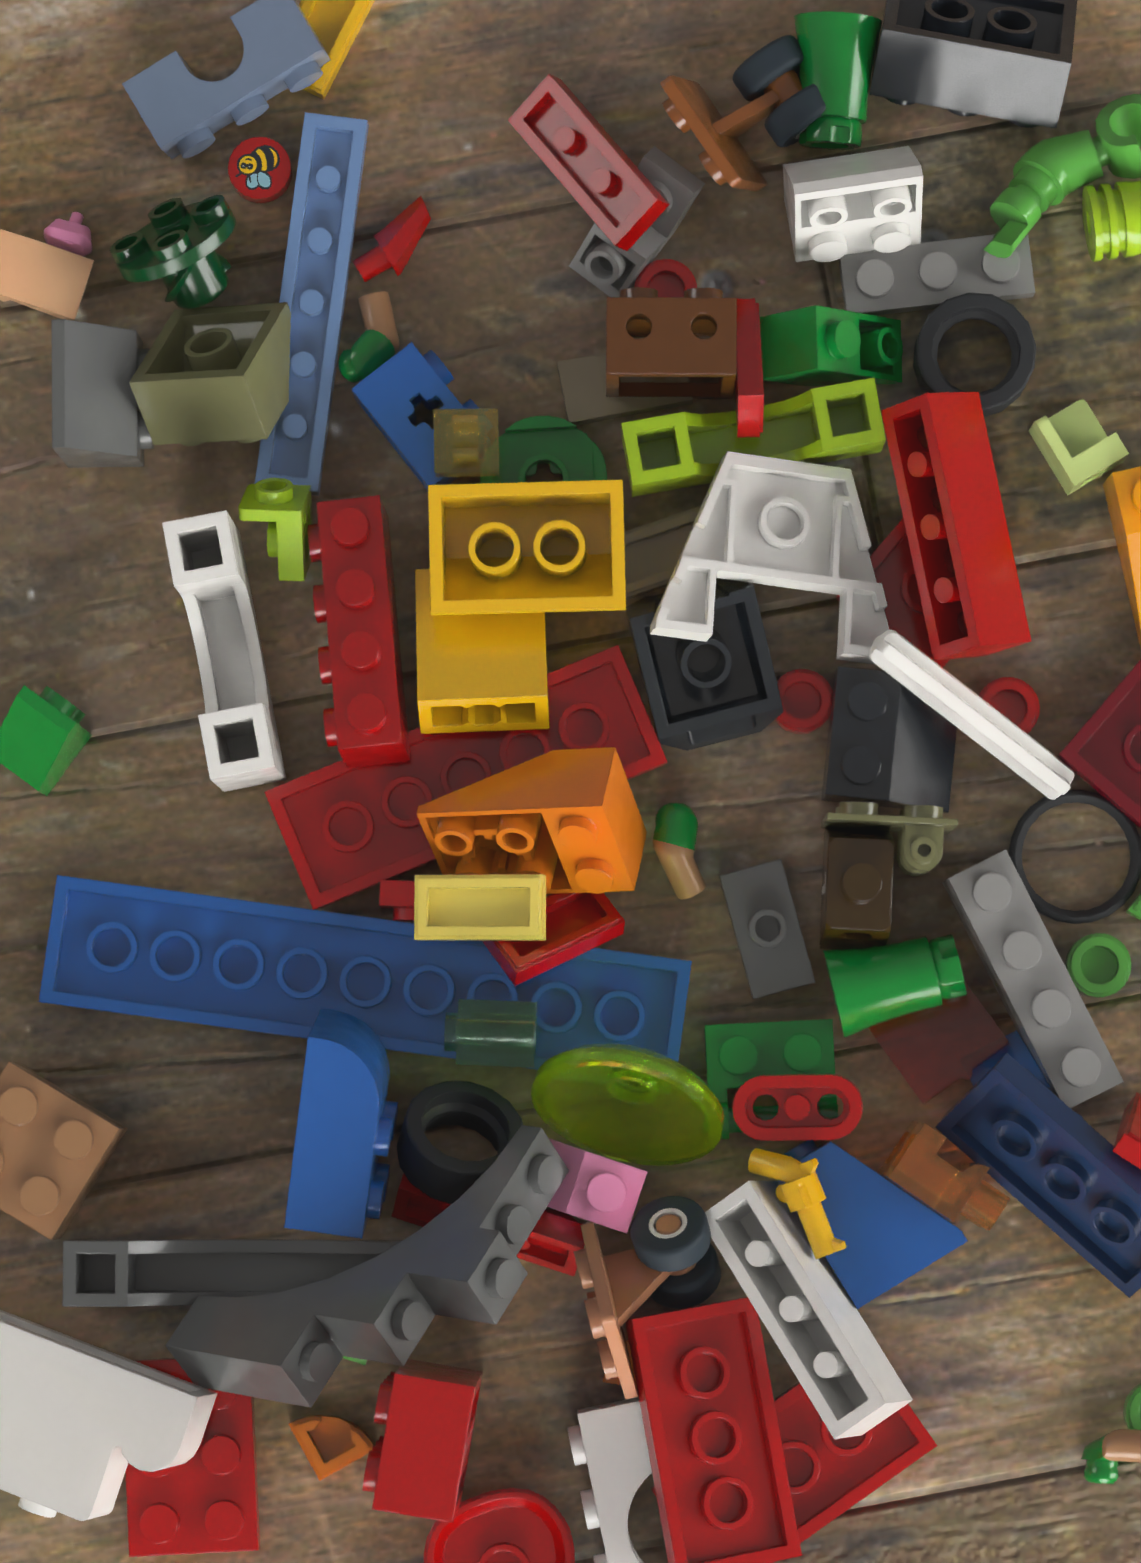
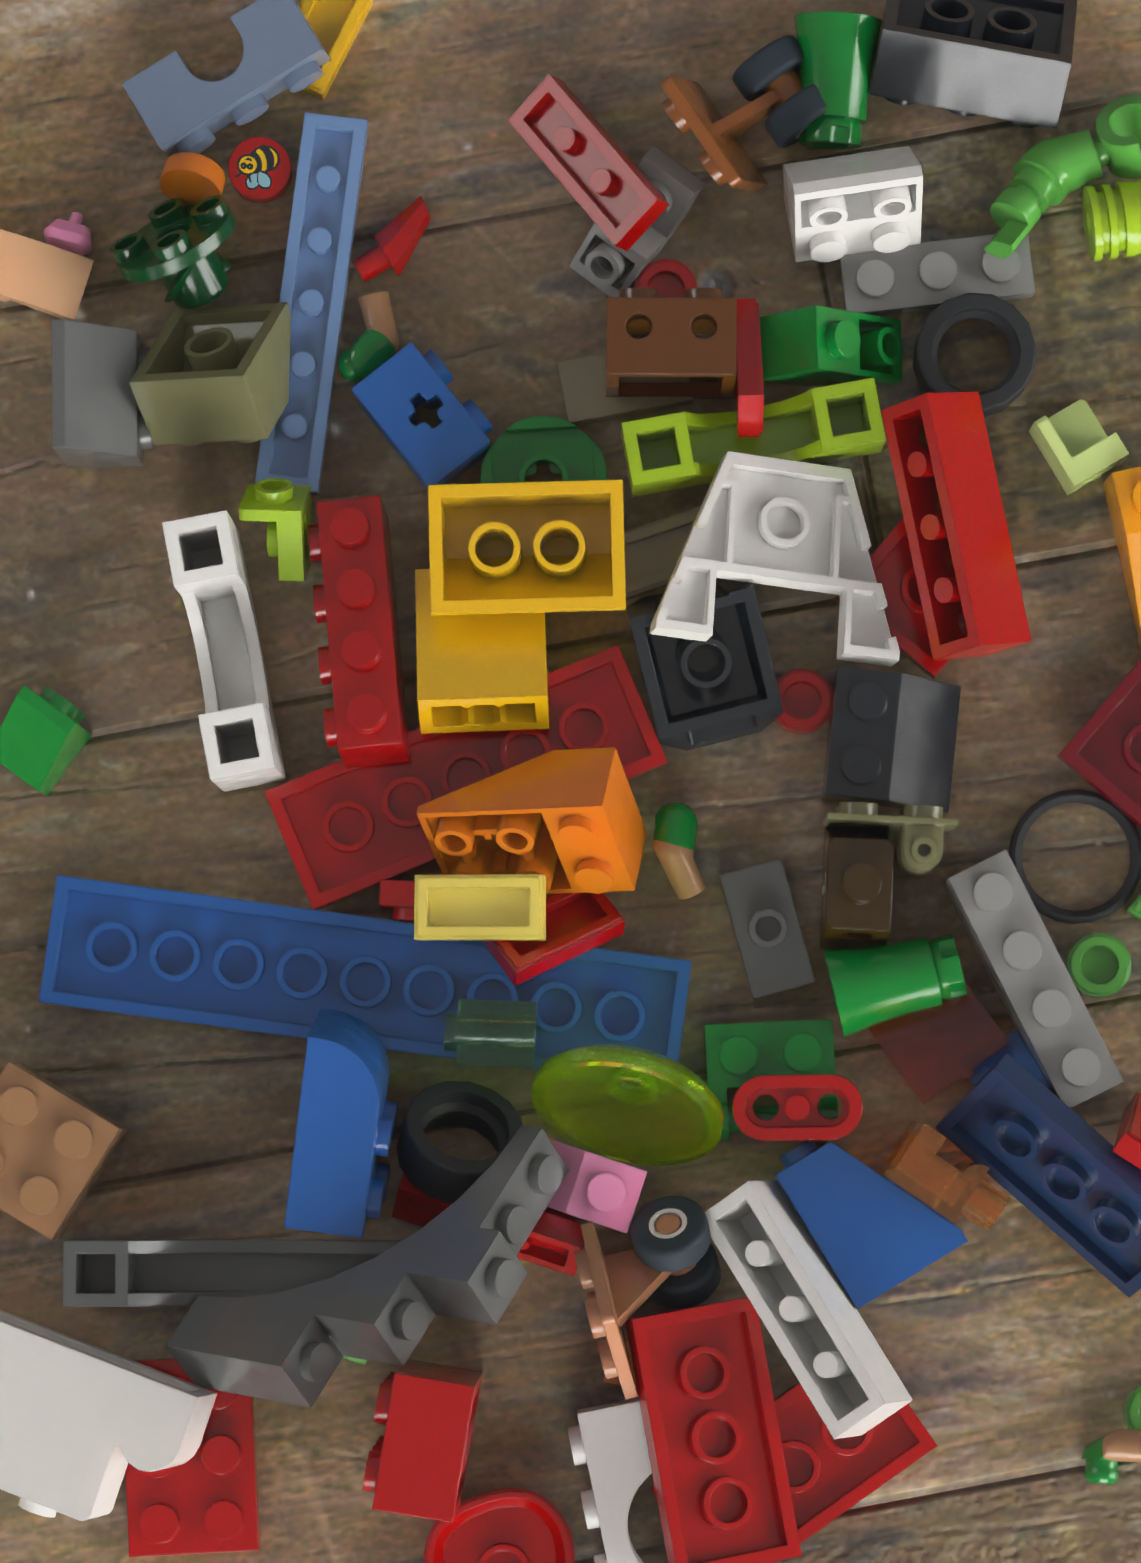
orange tile [288,1414,375,1481] -> none
clear yellow tile [433,408,500,477] -> none
yellow piece [748,1148,847,1259] -> none
white axle [868,629,1075,800] -> none
red tile [978,677,1040,734] -> none
none -> orange tile [159,152,226,206]

